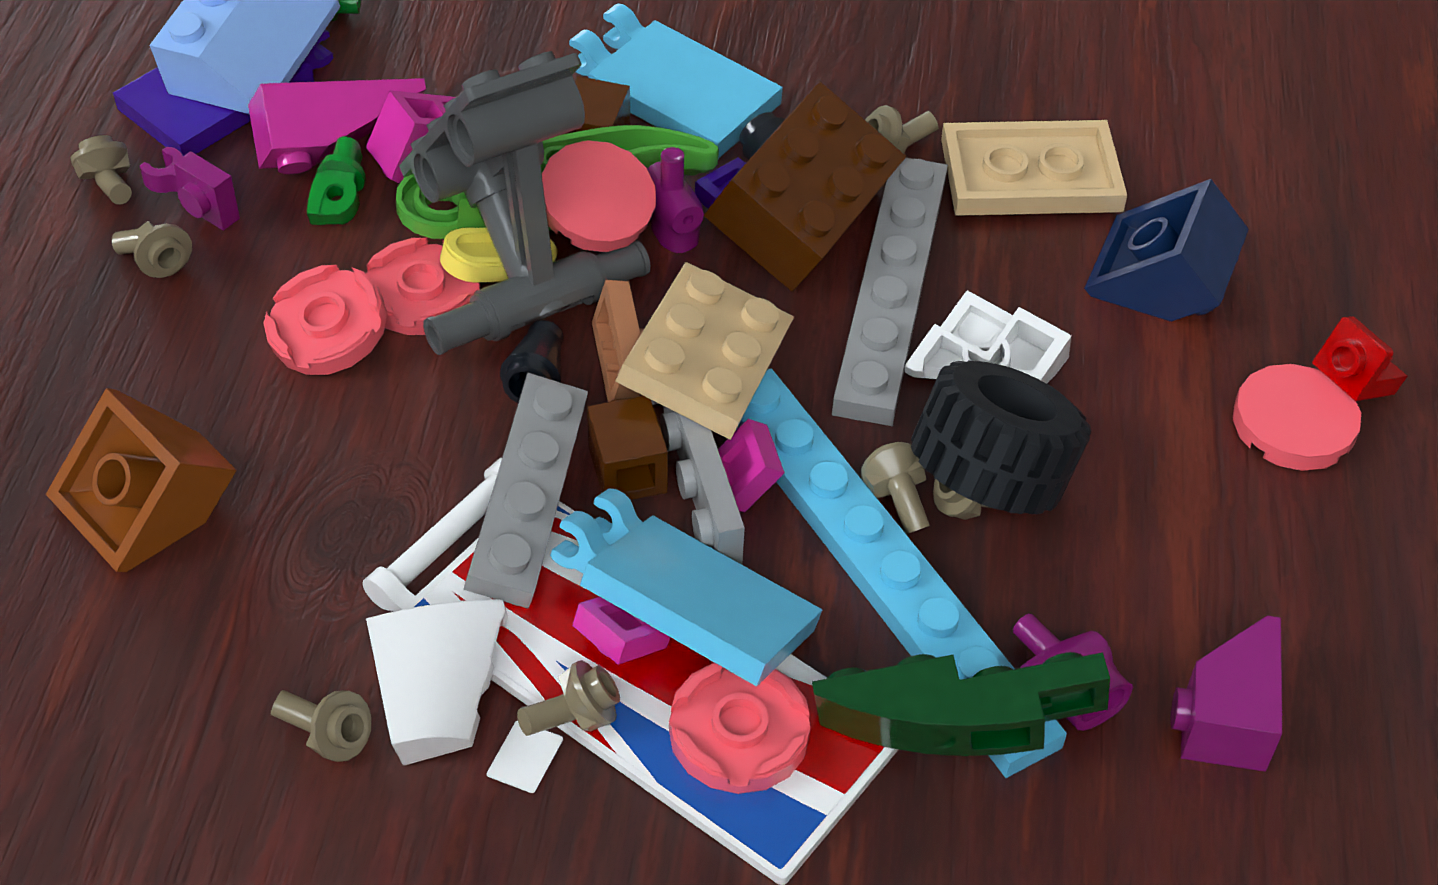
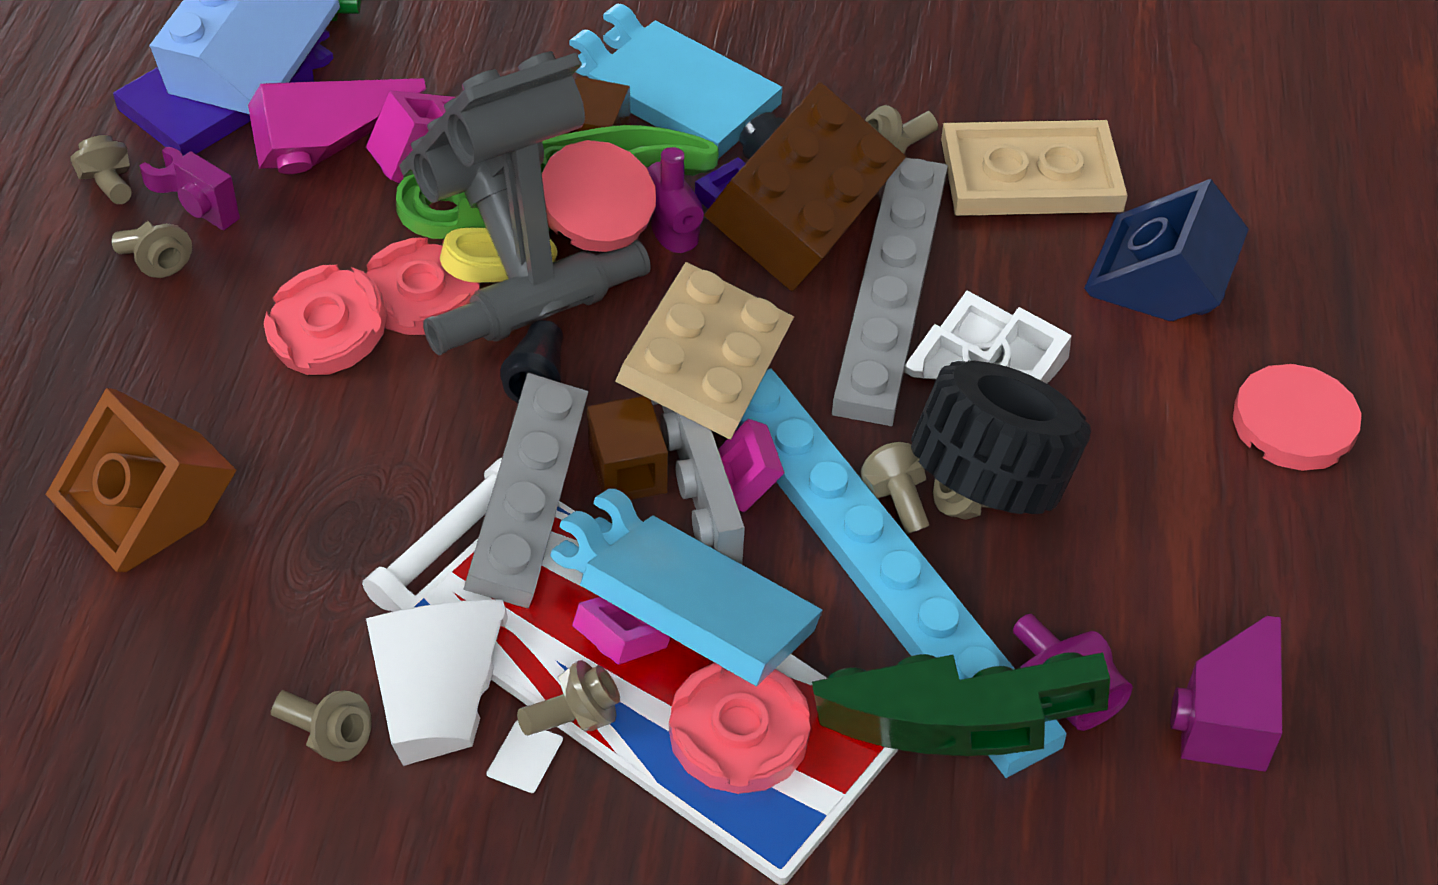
green piece [307,136,366,225] -> none
nougat tile [592,280,644,402] -> none
red bracket [1312,316,1408,401] -> none

